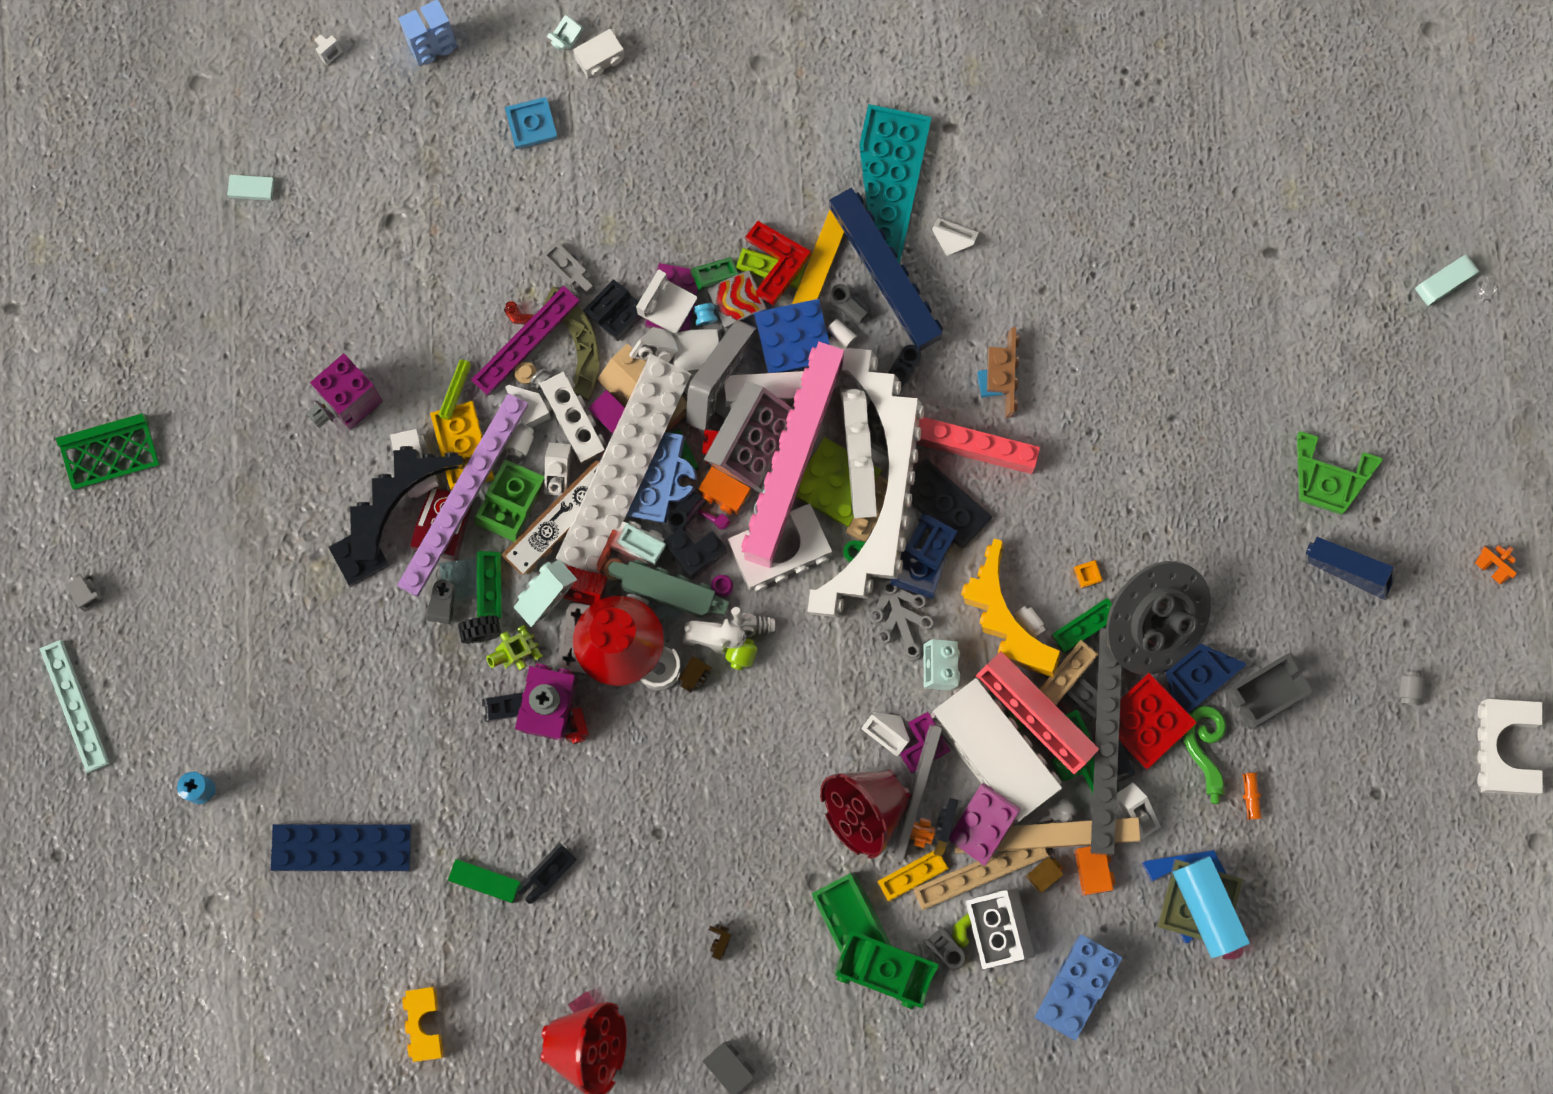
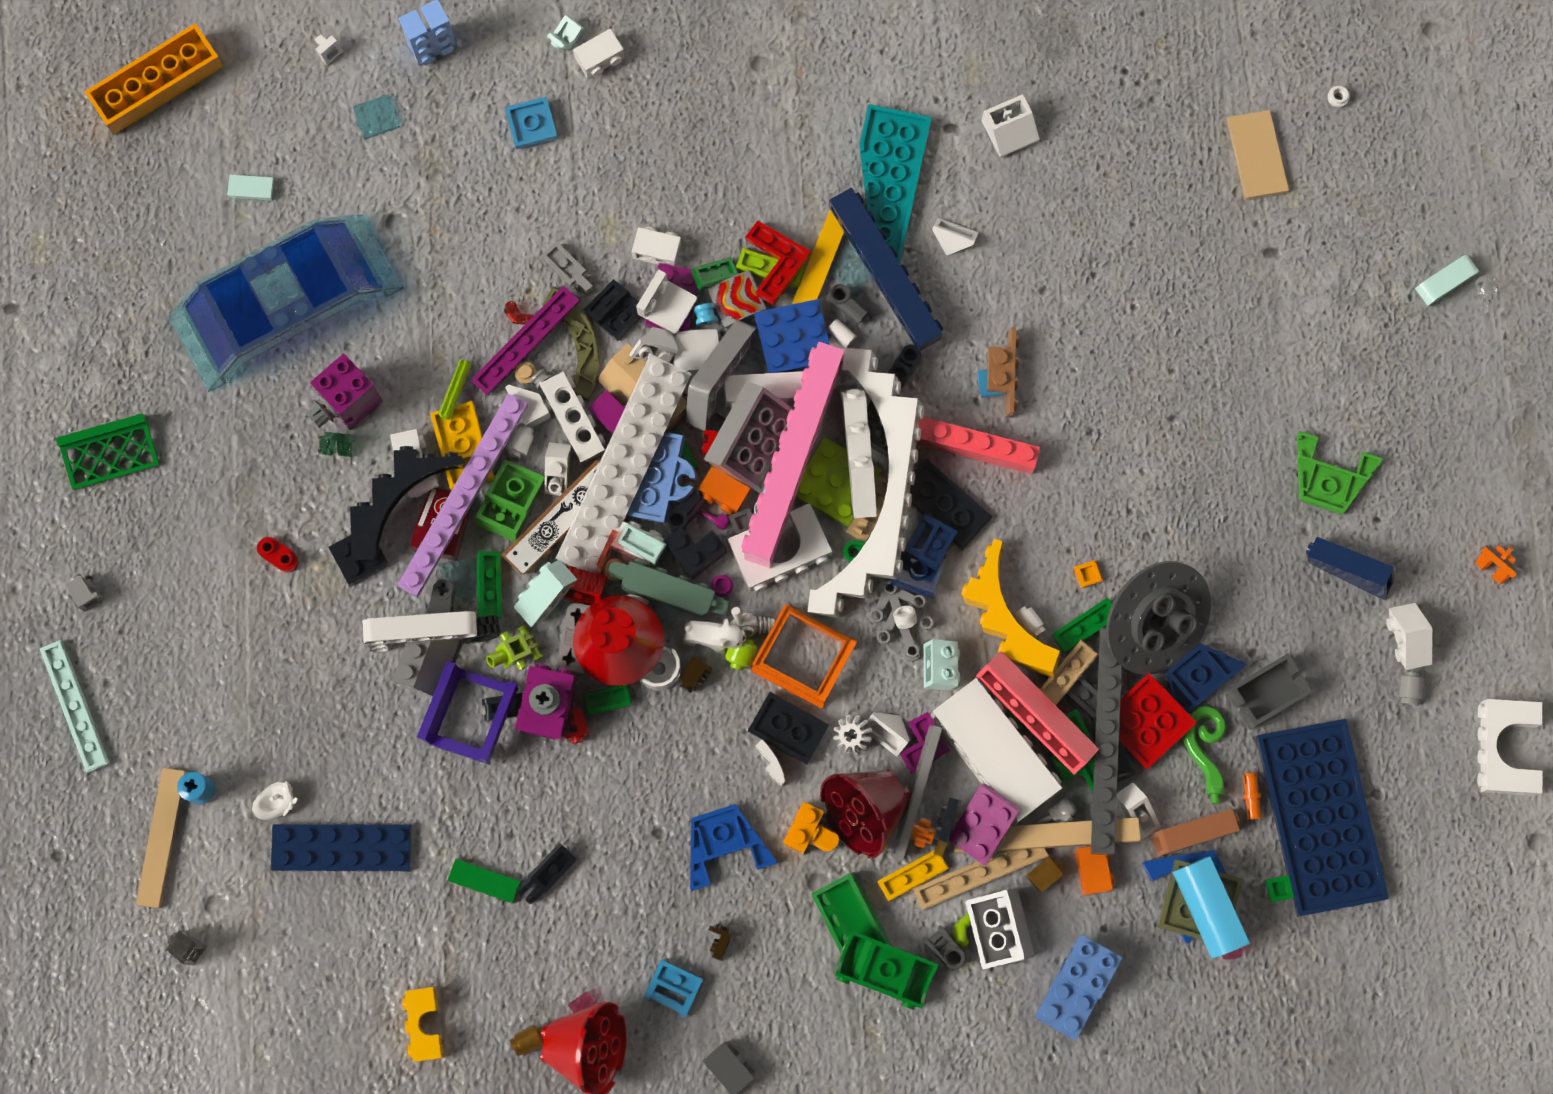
none -> light orange brick [84,23,224,135]
none -> tan tile [136,768,187,908]
none -> clear smoke slope [166,930,207,966]
none -> window [168,214,404,392]
none -> white hat [252,781,298,820]
none -> red plate [257,537,299,573]
none -> clear green piece [318,432,355,457]
none -> clear light blue piece [353,95,400,140]
none -> white beam [362,611,477,652]
none -> light grey slope [392,638,461,697]
none -> dark purple piece [417,661,519,765]
none -> pearl gold brick [510,1024,543,1056]
none -> green plate [583,685,632,717]
none -> white brick [632,227,681,266]
none -> dark azure plate [643,960,703,1018]
none -> blue wing [690,804,777,892]
none -> dark grey plate [729,508,752,535]
none -> black plate [747,692,829,765]
none -> orange piece [750,604,858,709]
none -> white slope [756,740,785,787]
none -> light orange brick [783,801,839,855]
none -> clear light blue piece [828,243,870,293]
none -> white gear [834,715,872,754]
none -> white tile [893,606,917,629]
none -> white slope [982,94,1040,158]
none -> nougat slope [1150,809,1241,857]
none -> tan tile [1226,110,1289,200]
none -> dark blue plate [1255,719,1389,917]
none -> green plate [1265,875,1294,903]
none -> white plate [1327,86,1350,107]
none -> white brick [1386,603,1432,670]

